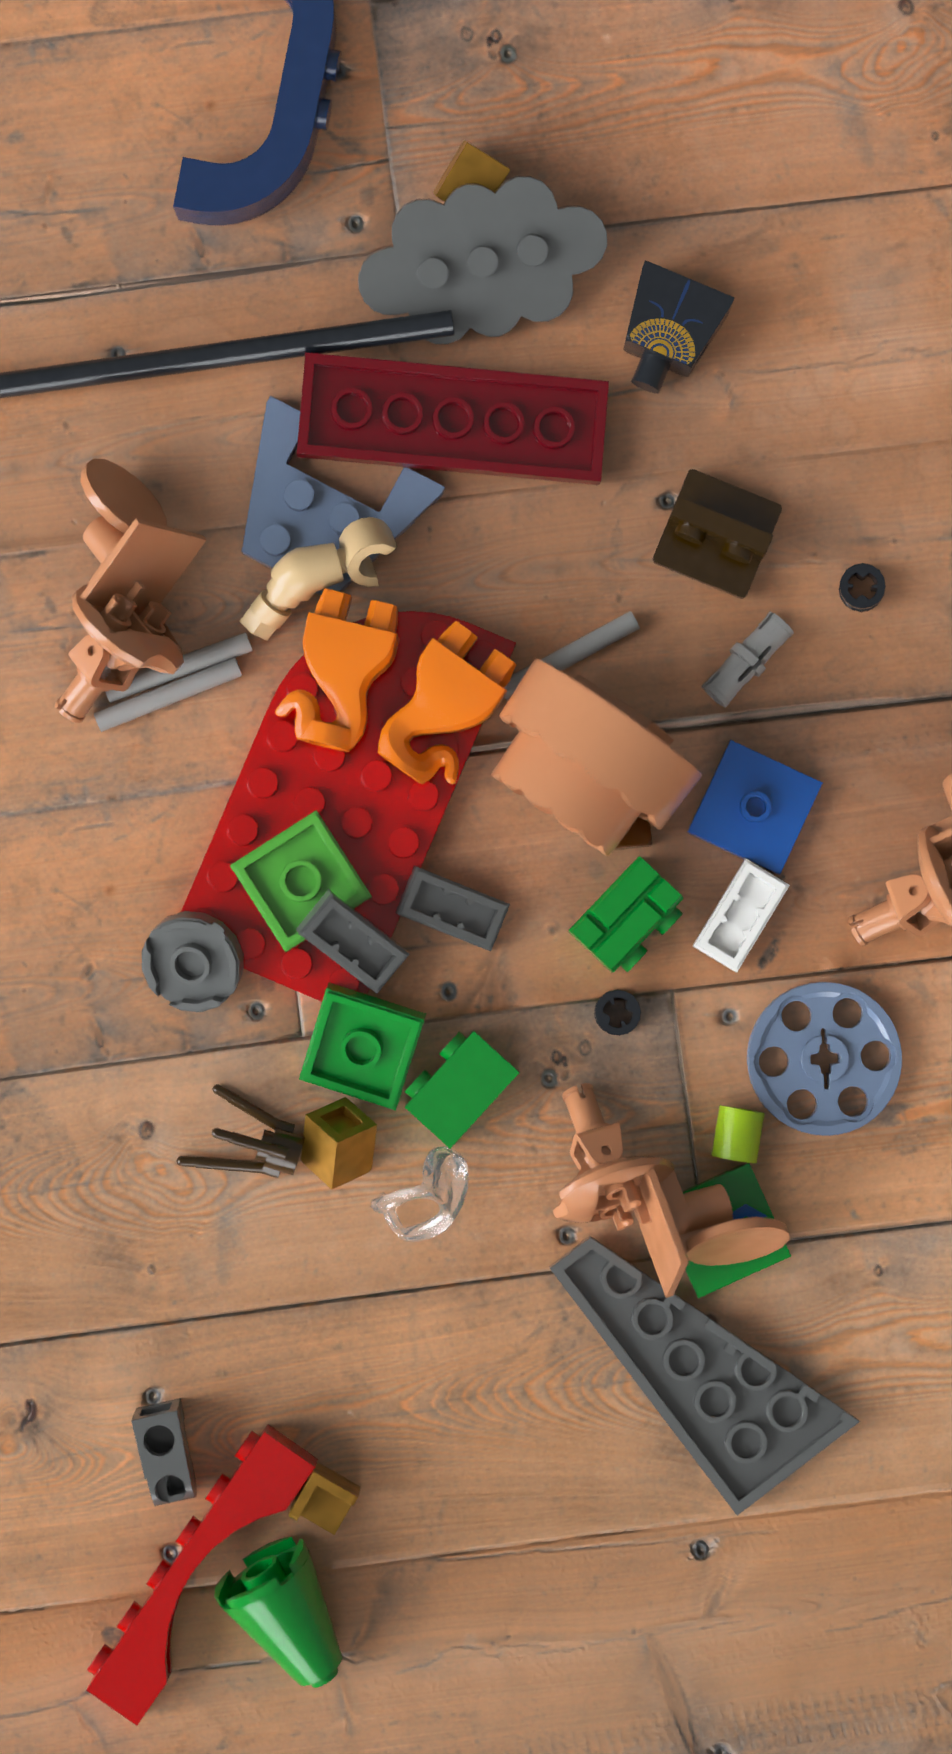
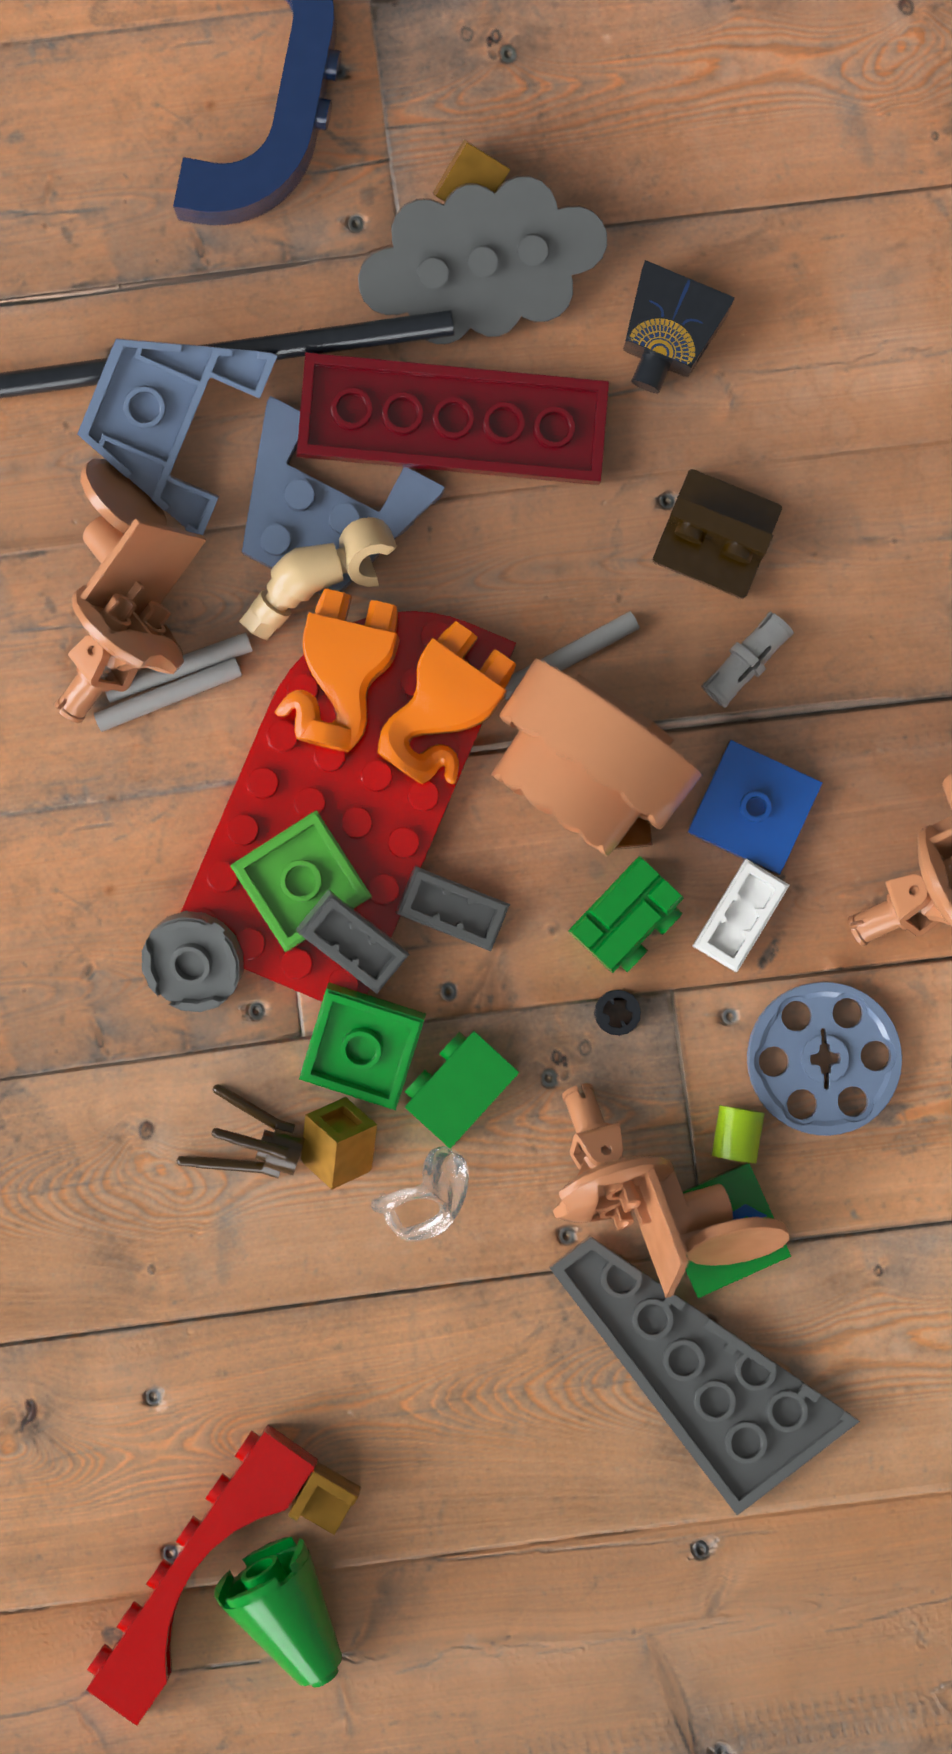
dark grey leg [131,1398,197,1506] -> none
black bush [839,563,886,612] -> none
none -> sand blue wing [77,338,278,535]

